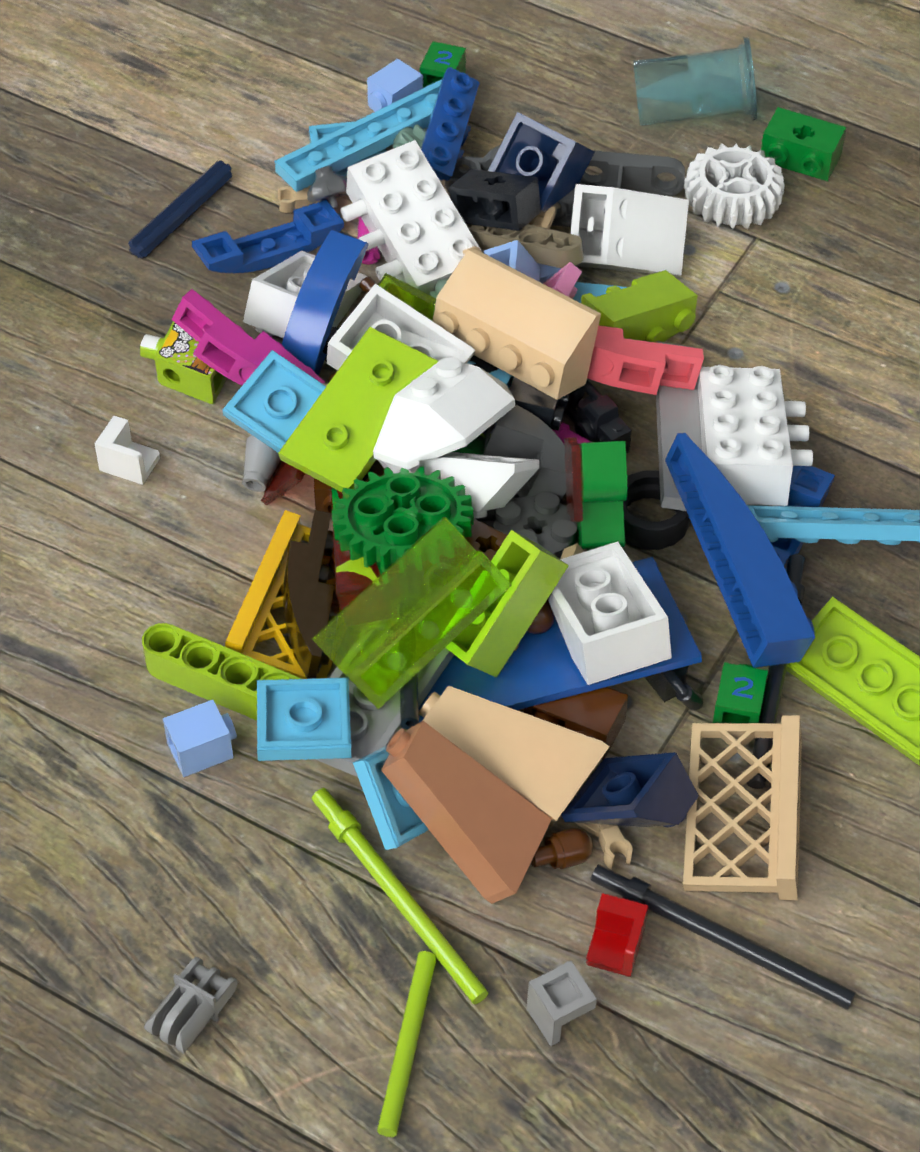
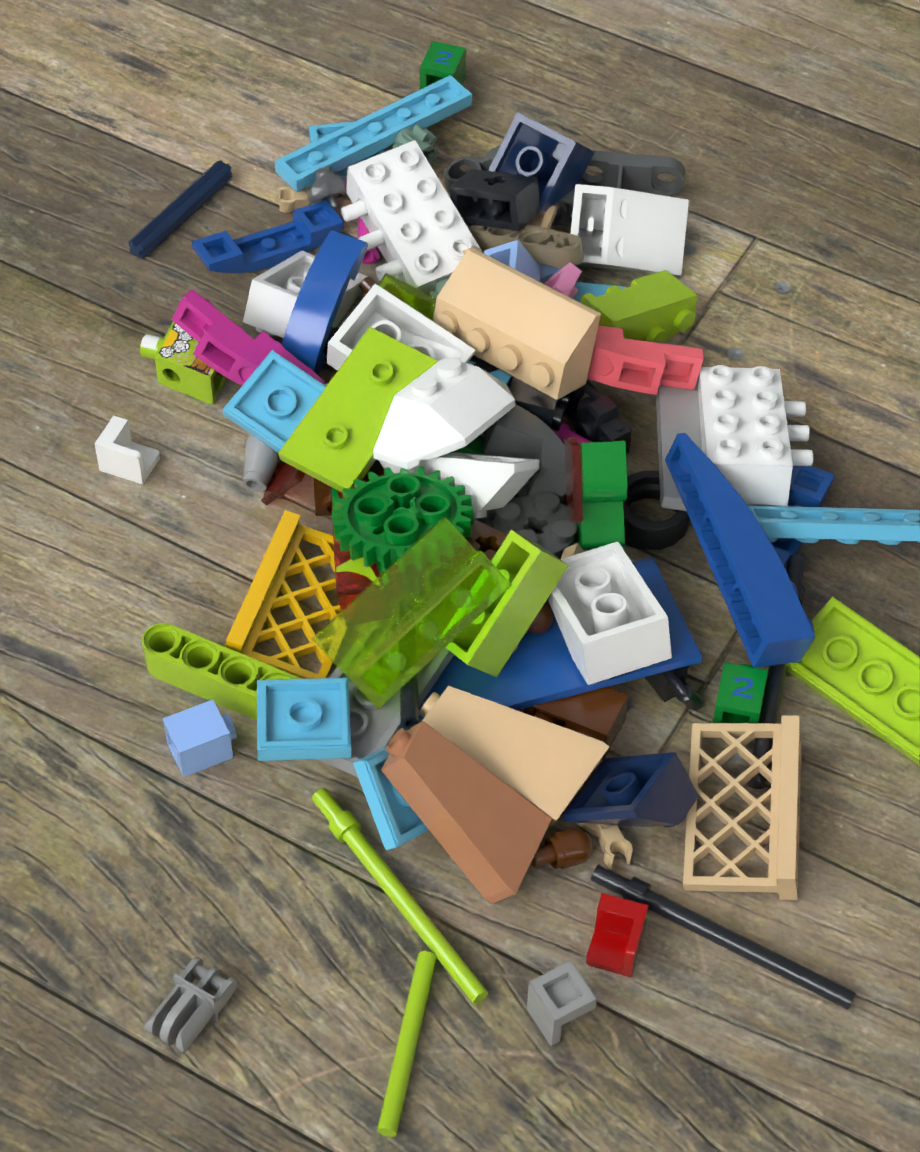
dark brown slope [283,510,340,679] -> none
light blue brick [367,59,423,112] -> none
blue bracket [421,67,479,181] -> none
clear light blue piece [633,37,757,126] -> none
white gear [684,143,785,230] -> none
green brick [761,107,847,181] -> none

